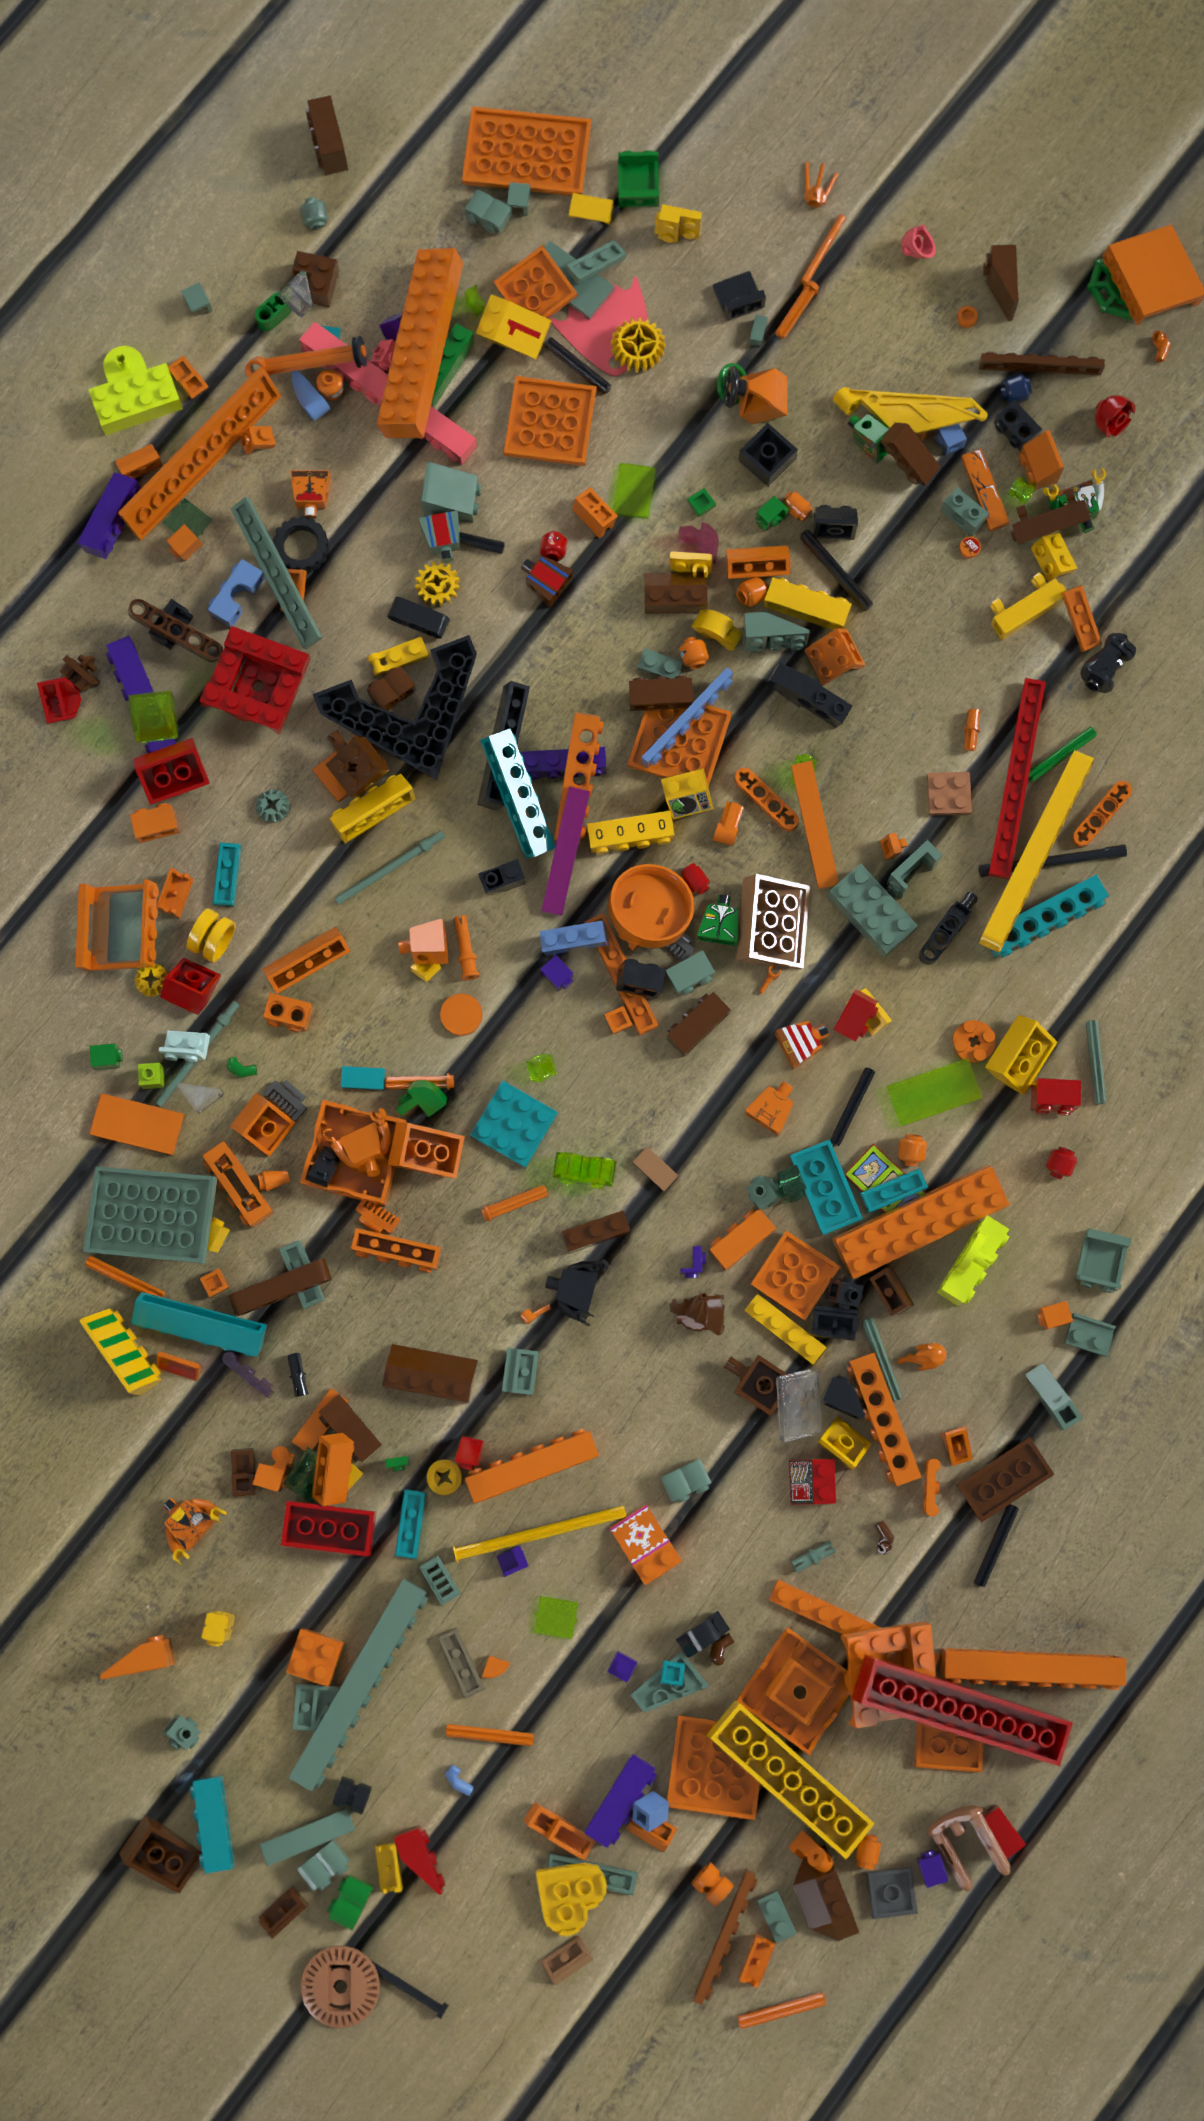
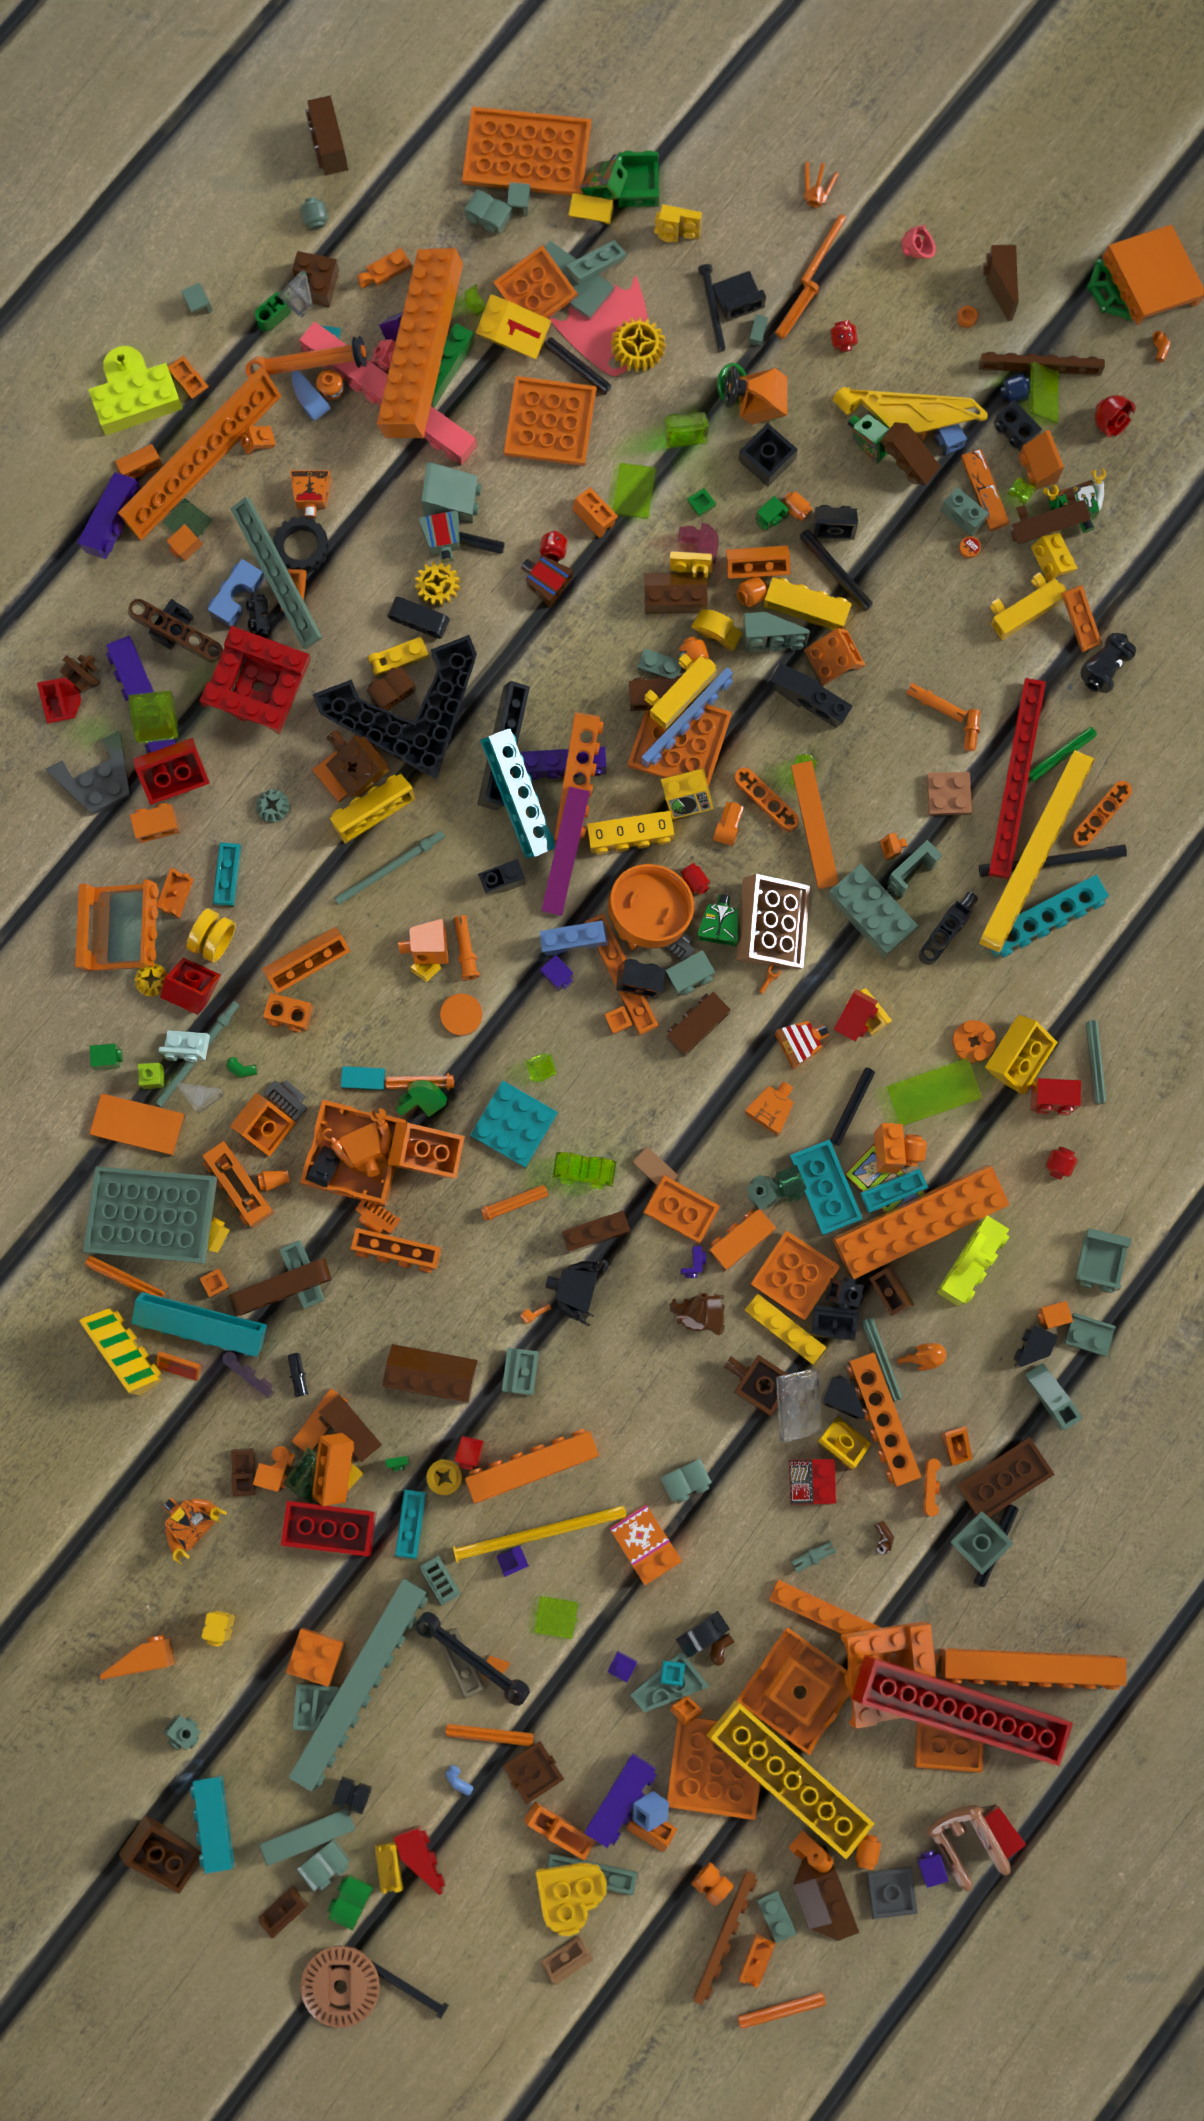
none -> dark grey wing [46,731,131,815]
none -> black hinge [246,591,270,636]
none -> orange plate [357,248,412,289]
none -> black piece [415,1612,530,1706]
none -> reddish brown plate [503,1740,564,1805]
none -> green torso [580,154,628,199]
none -> orange tile [643,1175,720,1244]
none -> yellow brick [644,653,717,730]
none -> clear neon green slope [663,411,709,448]
none -> orange tile [670,1696,702,1725]
none -> black bar [698,264,726,352]
none -> red head [830,320,858,353]
none -> orange brick [874,1123,906,1174]
none -> orange pin [906,682,967,723]
none -> sand green slope [951,1511,1014,1574]
none -> black slope [1013,1325,1058,1368]
none -> clear neon green piece [1030,362,1059,424]

